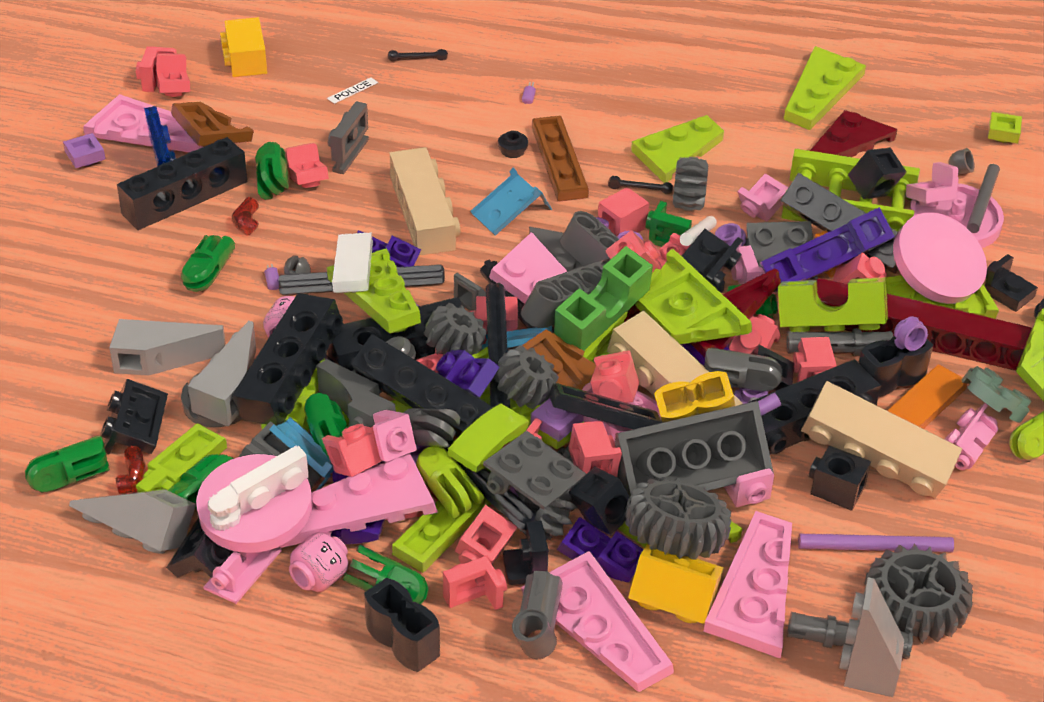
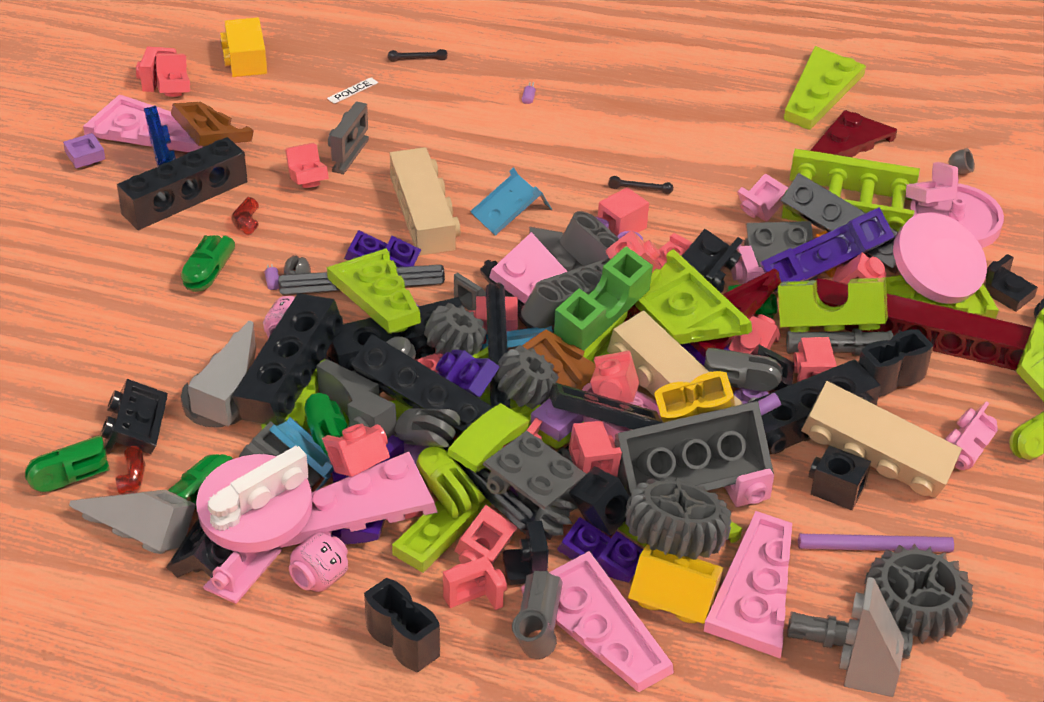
light grey slope [109,319,226,375] -> none
lime hinge [136,423,227,492] -> none
green arm [255,142,289,200] -> none
white tile [332,232,373,293] -> none
green arm [343,545,429,605] -> none
bright pink bracket [373,410,417,462] -> none
black plate [498,130,528,158] -> none
dark orange tile [532,115,589,201] -> none
lime wing [631,115,724,183] -> none
green bracket [645,201,692,247] -> none
dark grey gear [673,157,709,211] -> none
white bar [680,216,717,246] -> none
medium lavender plate [715,223,747,246] -> none
black brick [848,147,907,199] -> none
orange tile [887,364,967,429] -> none
medium lavender plate [894,316,928,351] -> none
sand green plate [961,366,1032,423] -> none
dark grey bar [967,164,1000,233] -> none
lime plate [988,112,1022,144] -> none

